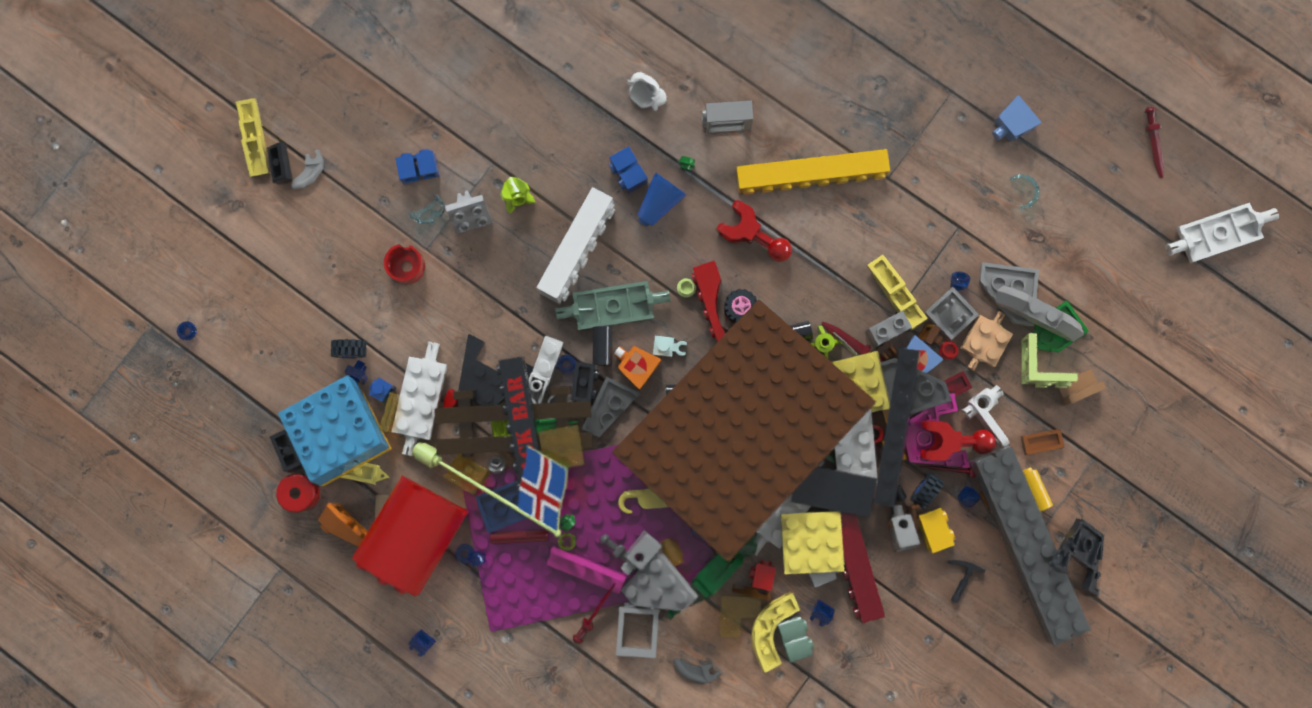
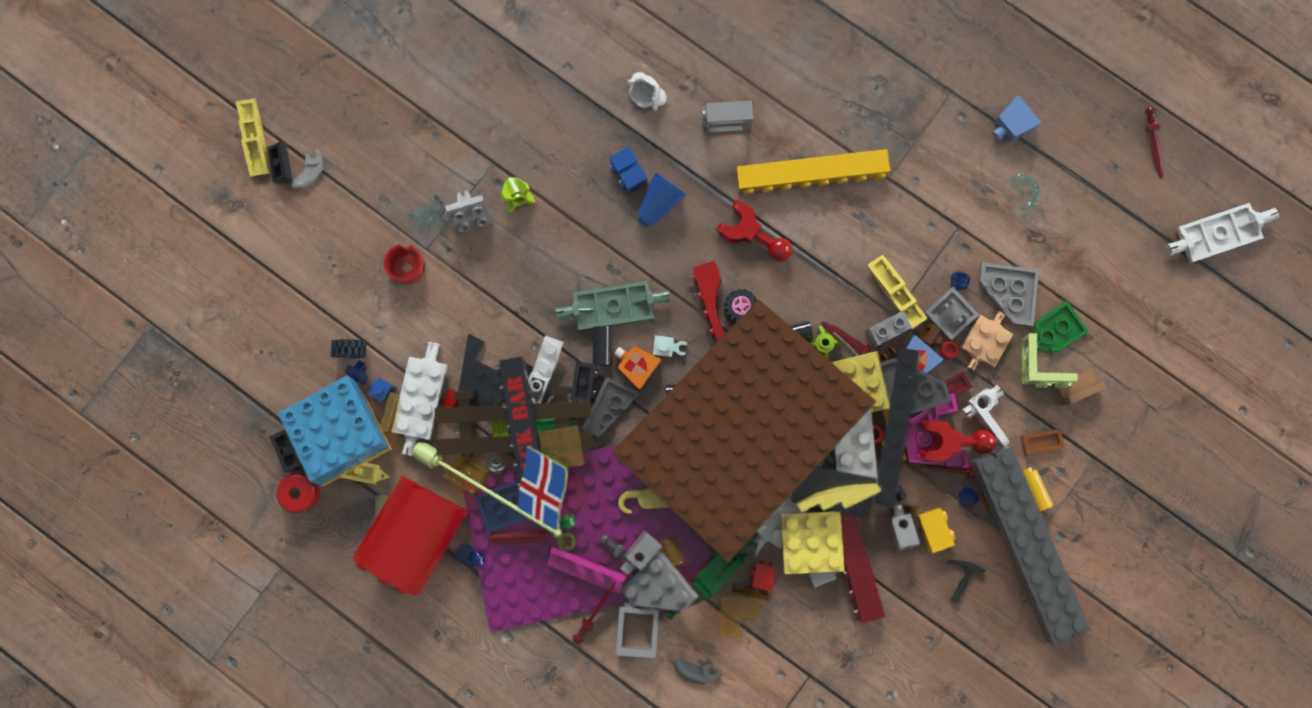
clear blue plate [177,321,197,341] -> none
orange wedge [318,503,368,547] -> none
blue piece [395,149,440,184] -> none
clear blue tile [408,629,436,657] -> none
white brick [536,187,615,304] -> none
clear blue plate [557,355,576,374] -> none
yellowish green plate [677,278,696,298] -> none
green plate [678,156,696,171] -> none
light yellow plate [752,591,800,673] -> none
sand green brick [777,616,814,663] -> none
clear blue tile [810,599,835,627] -> none
black wheel [910,472,944,510] -> none
light grey brick [996,286,1084,342] -> none
black wing [1049,518,1105,597] -> none
none -> light yellow slope [797,484,881,512]

